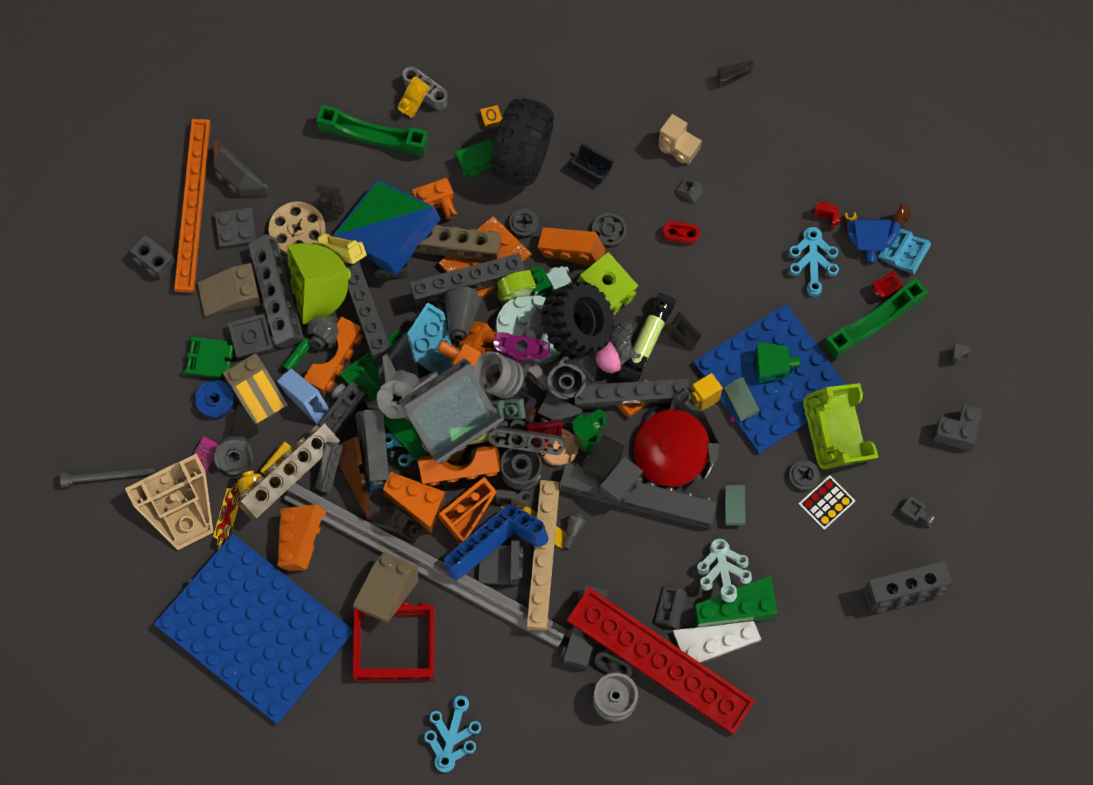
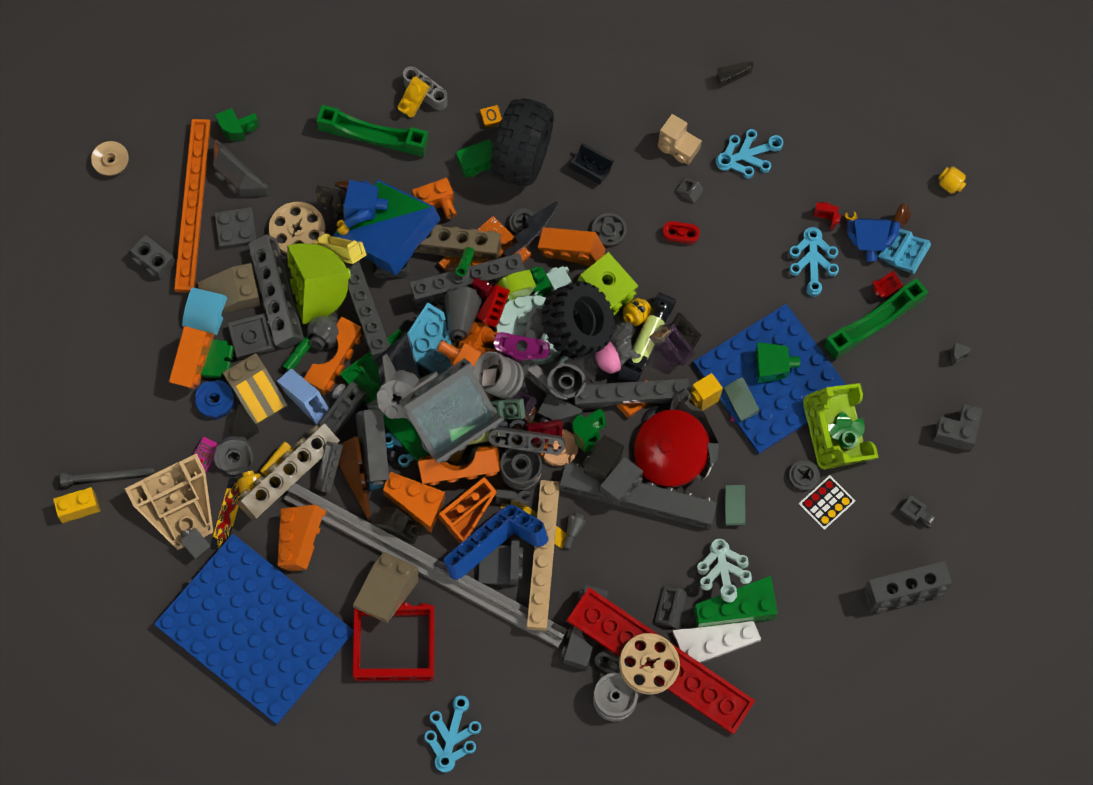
none -> yellow brick [53,487,100,523]
none -> tan dish [91,141,129,176]
none -> orange wedge [169,326,215,389]
none -> dark grey brick [179,528,210,559]
none -> medium azure slope [182,287,227,335]
none -> green brick [215,108,260,142]
none -> blue torso [335,180,389,235]
none -> green piece [456,247,475,277]
none -> dark red plate [472,277,493,306]
none -> red slope [476,284,510,327]
none -> white sticker [482,369,497,386]
none -> black slope [501,201,558,258]
none -> tan wedge [619,633,680,695]
none -> yellow head [623,298,651,326]
none -> piece [649,324,695,365]
none -> medium azure plant [715,129,783,179]
none -> green plate [828,411,865,449]
none -> yellow head [938,166,966,194]

